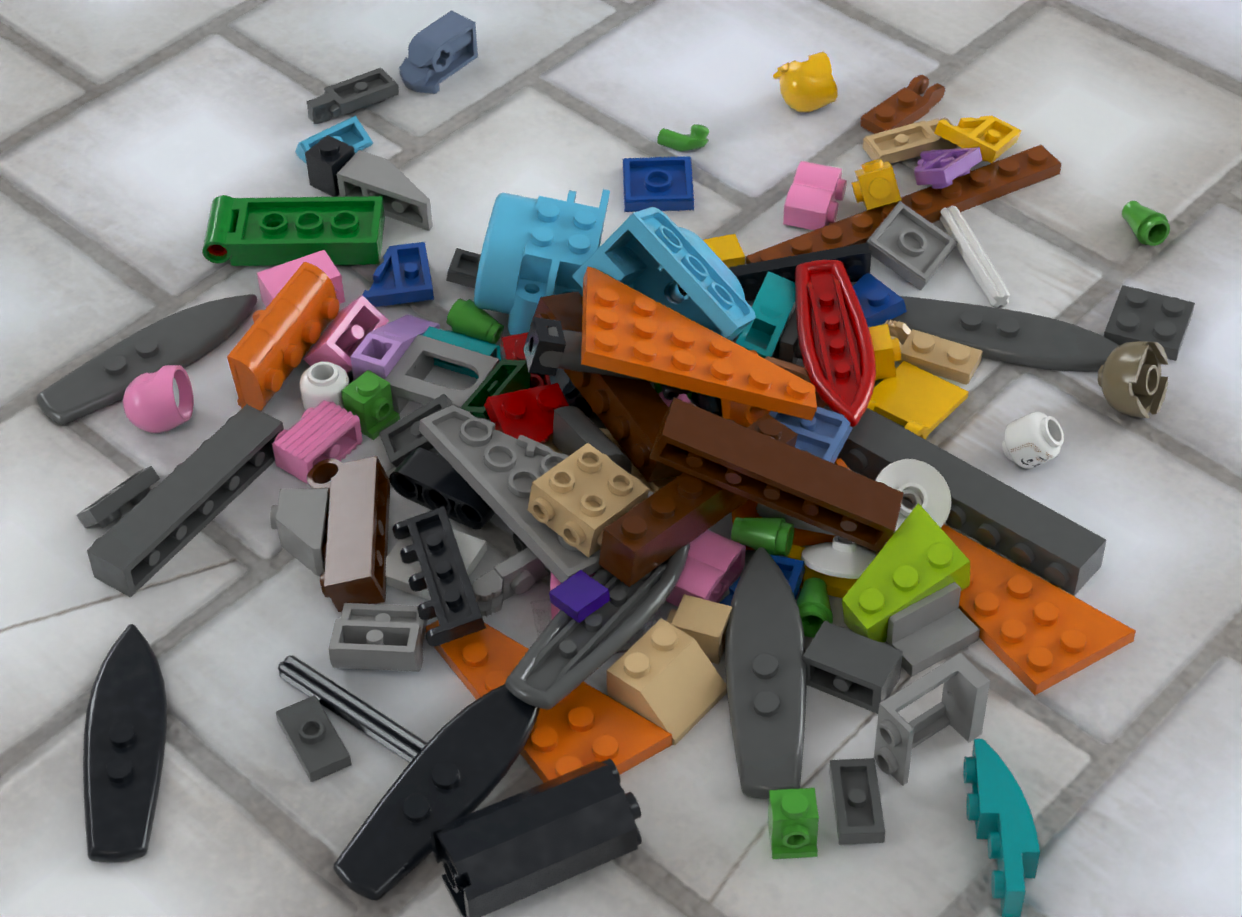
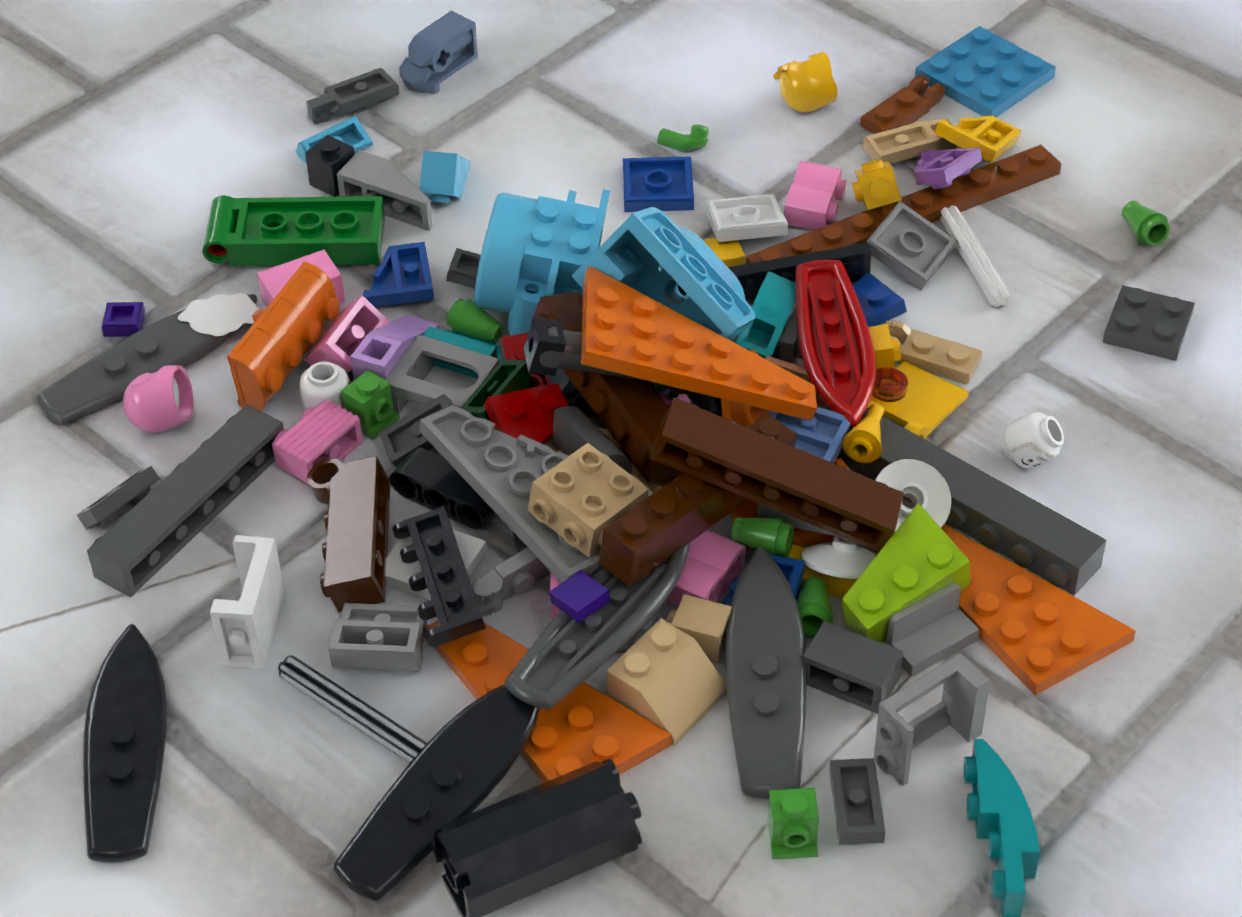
light grey slope [270,488,330,576] -> none
dark grey plate [276,695,352,782] -> none
dark grey piece [891,296,1120,372] -> none
dark tan cylinder [1098,341,1168,418] -> none
none -> dark purple tile [101,302,145,337]
none -> white sticker [178,293,260,336]
none -> white panel [210,535,285,669]
none -> medium azure slope [420,151,470,204]
none -> white tile [706,194,788,242]
none -> yellow cone [842,404,884,463]
none -> clear red tile [872,367,908,402]
none -> dark azure plate [915,26,1056,117]

